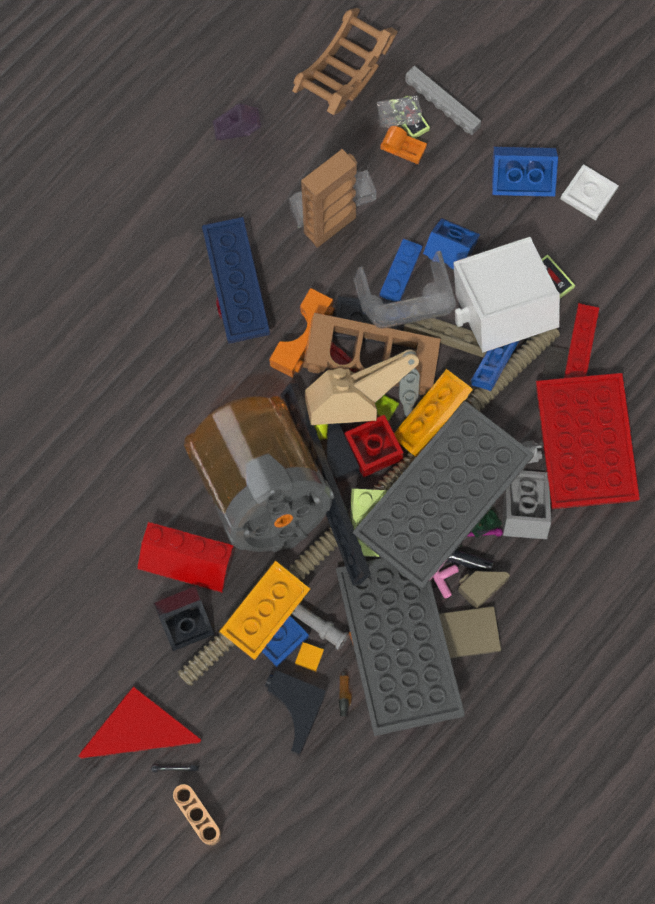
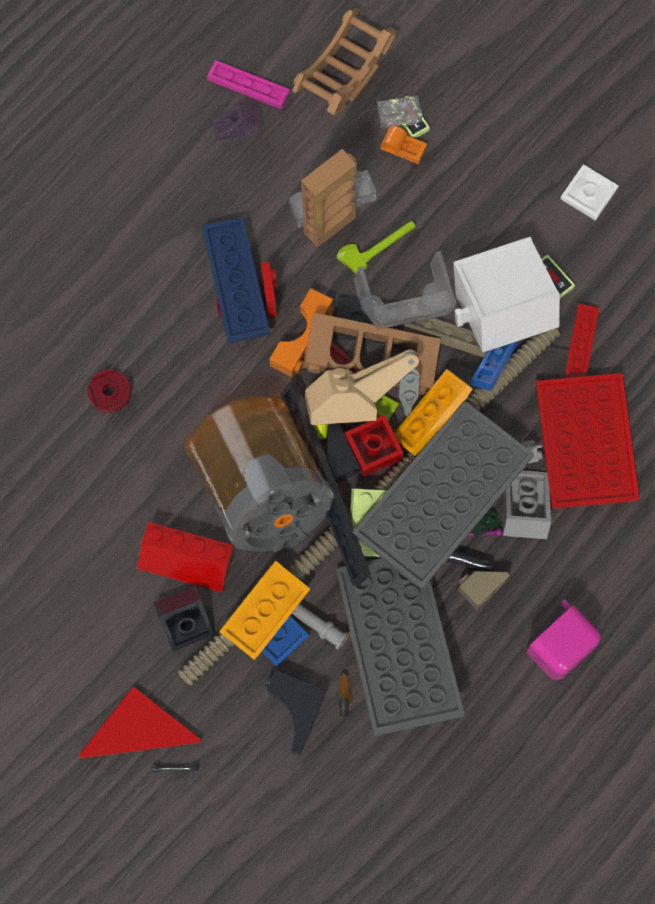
light nougat beam [173,784,221,845] -> none
light orange tile [295,642,324,672] -> none
blue plate [380,239,423,303] -> none
light grey piece [405,66,481,135] -> none
blue slope [423,219,480,269] -> none
bright pink piece [433,564,459,598] -> none
dark tan tile [439,607,501,658] -> none
blue slope [492,147,558,196] -> none
none -> dark red plate [87,369,131,413]
none -> dark pink tile [207,60,290,109]
none -> red plate [261,262,277,318]
none -> lime piece [337,221,416,275]
none -> dark pink piece [526,599,600,680]

